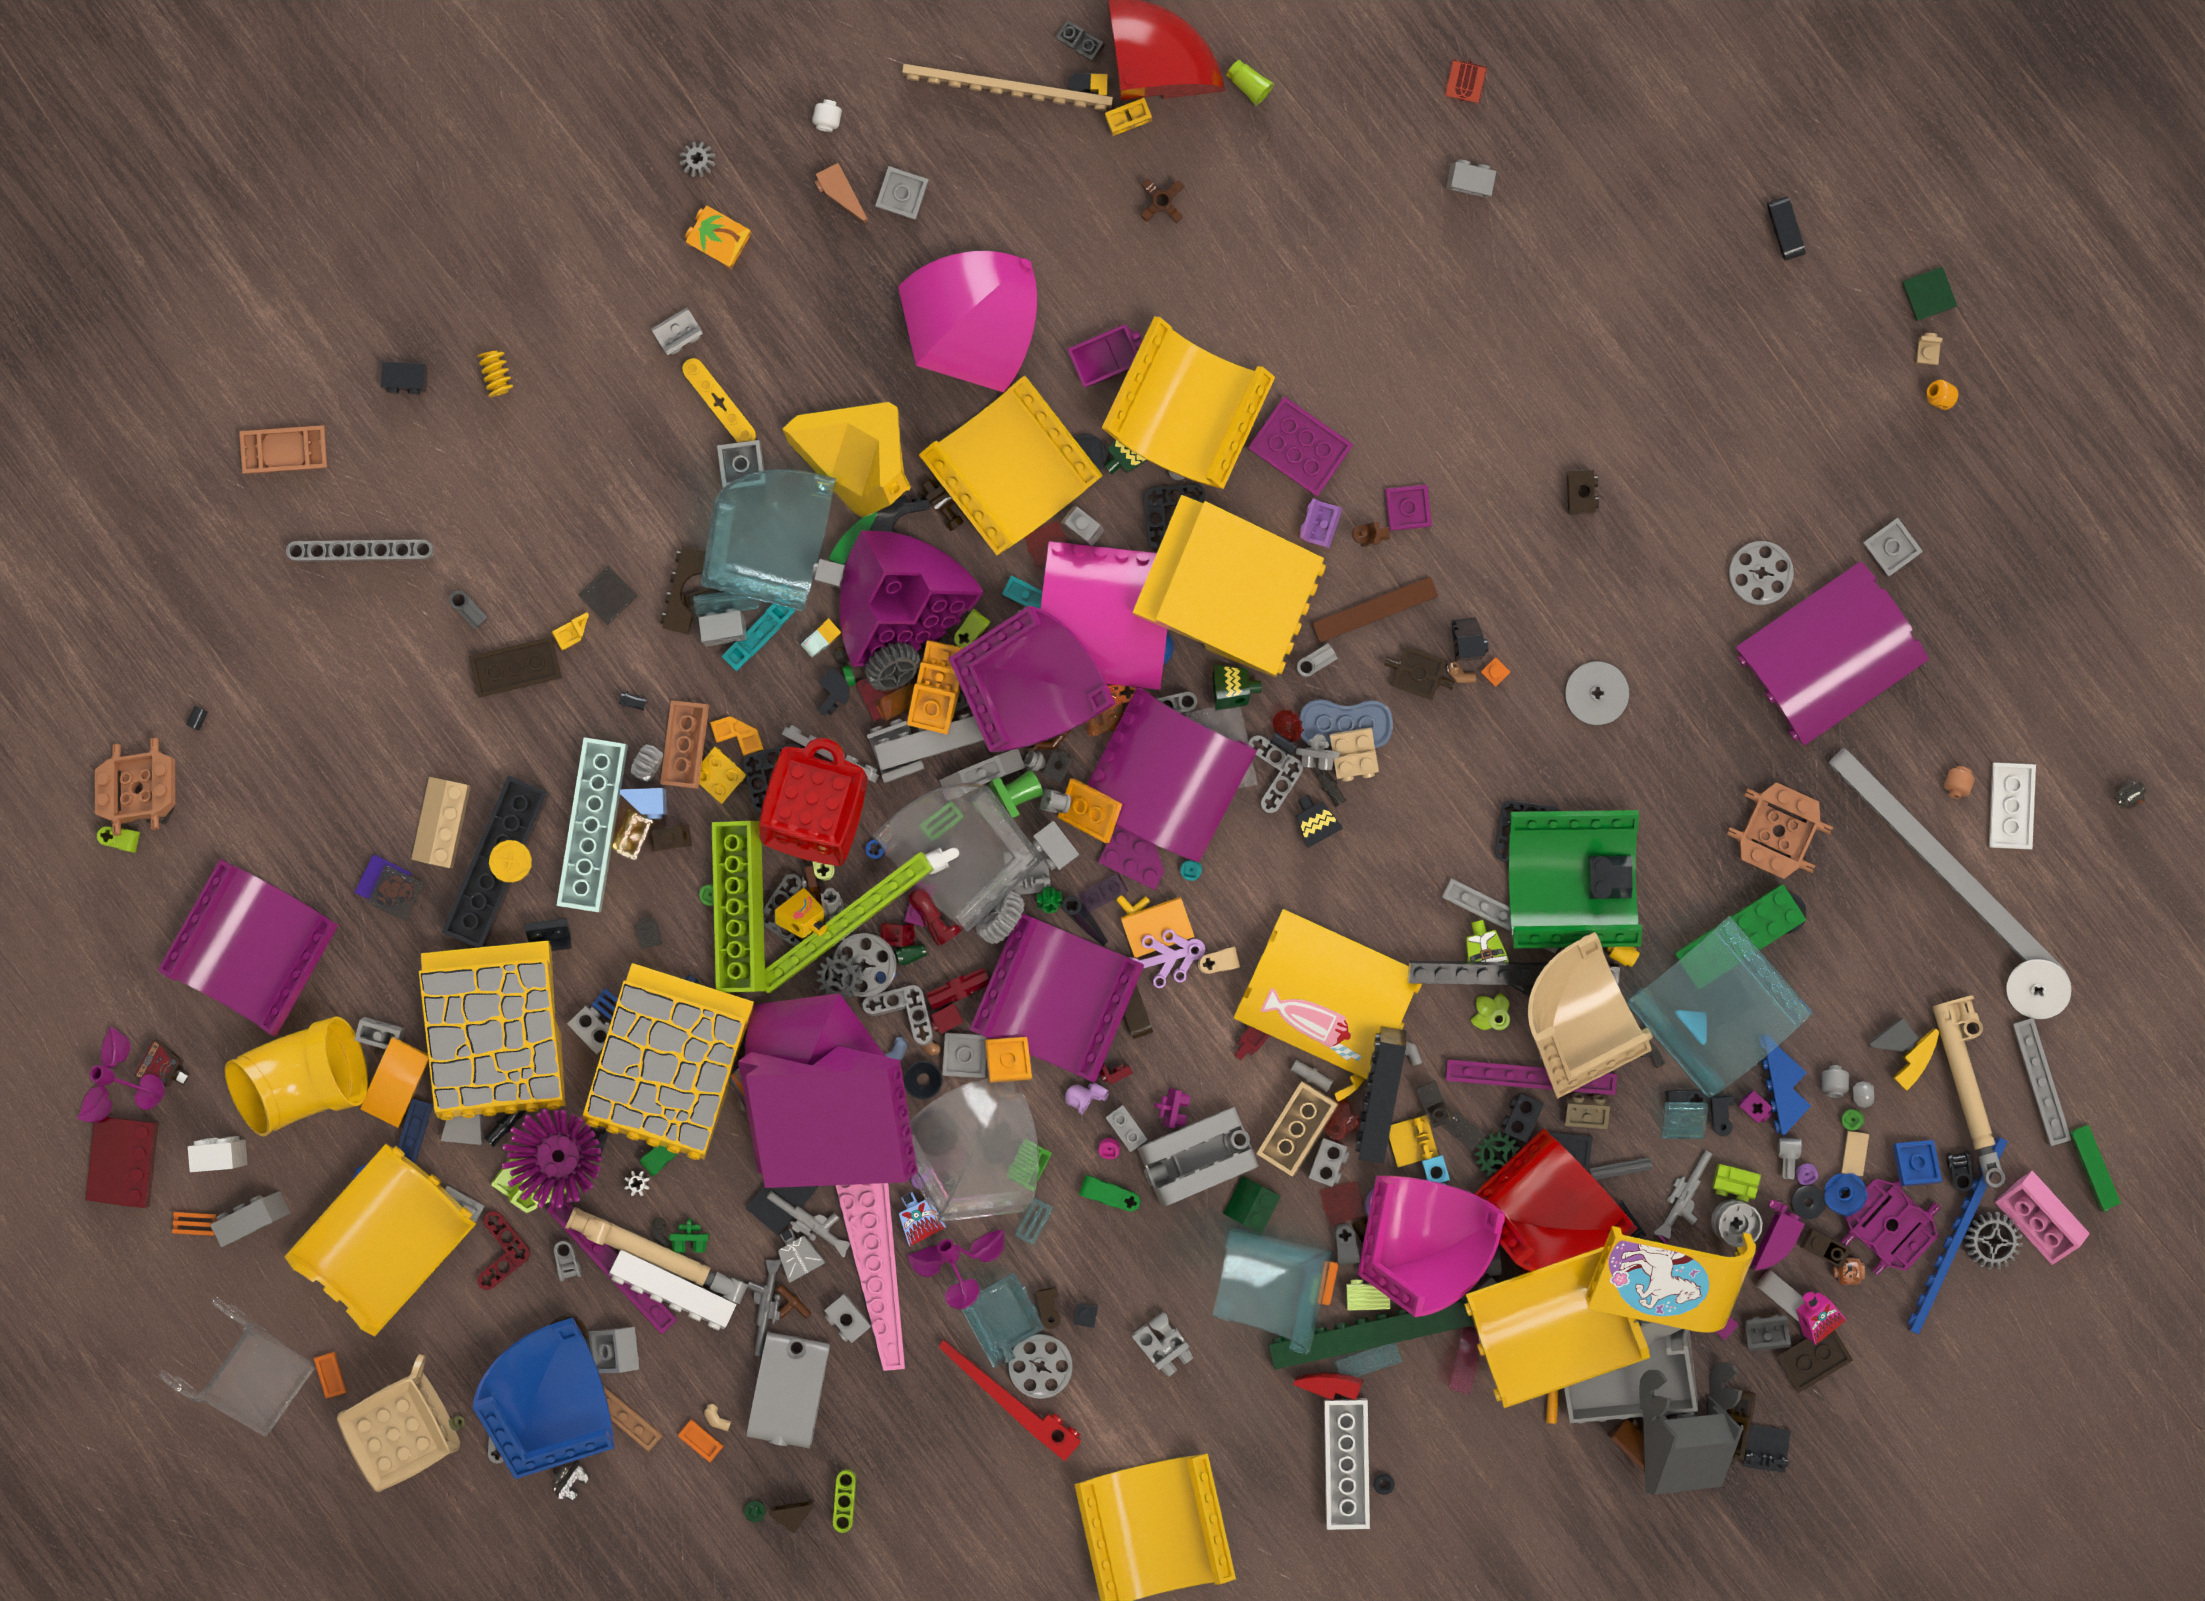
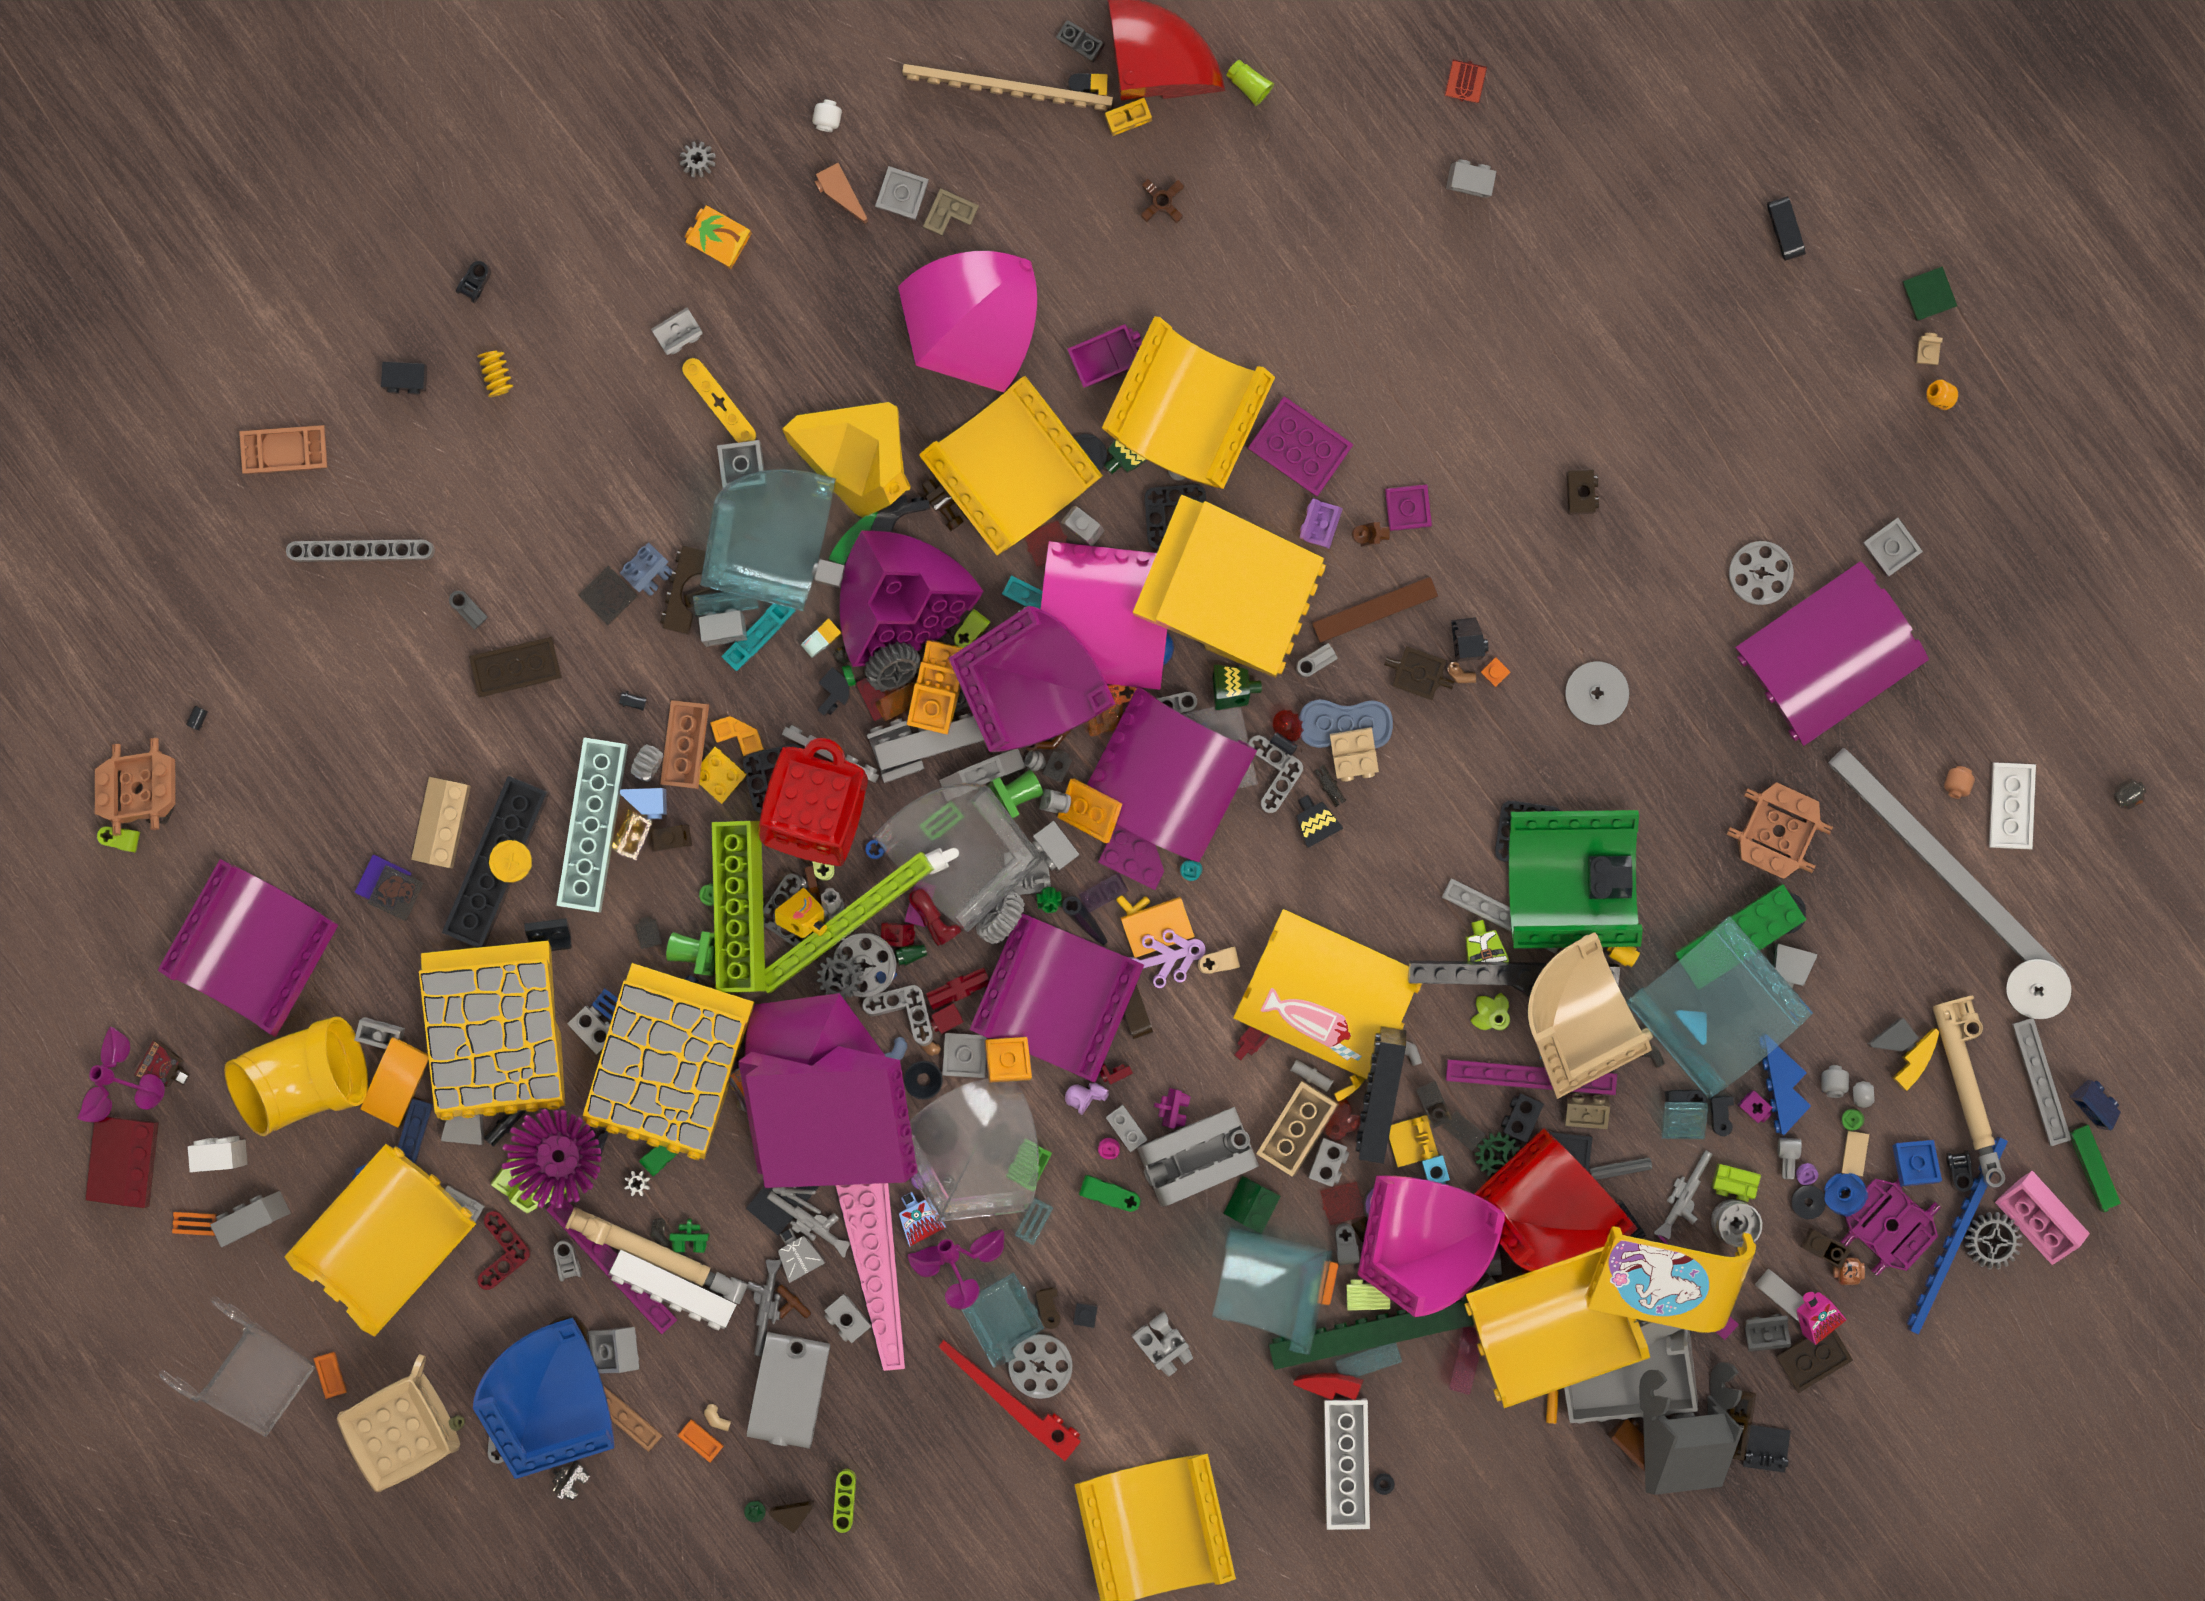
yellow slope [551,612,589,651] -> none
light grey hips [1296,734,1340,770] -> none
magenta piece [1749,1199,1805,1271] -> none
none -> black piece [456,261,491,303]
none -> sand blue plate [620,542,673,596]
none -> bright green plant [666,931,715,976]
none -> light grey plant [773,1187,821,1214]
none -> dark tan plate [923,188,979,236]
none -> light grey torso [1772,944,1817,996]
none -> dark blue slope [2070,1080,2121,1131]

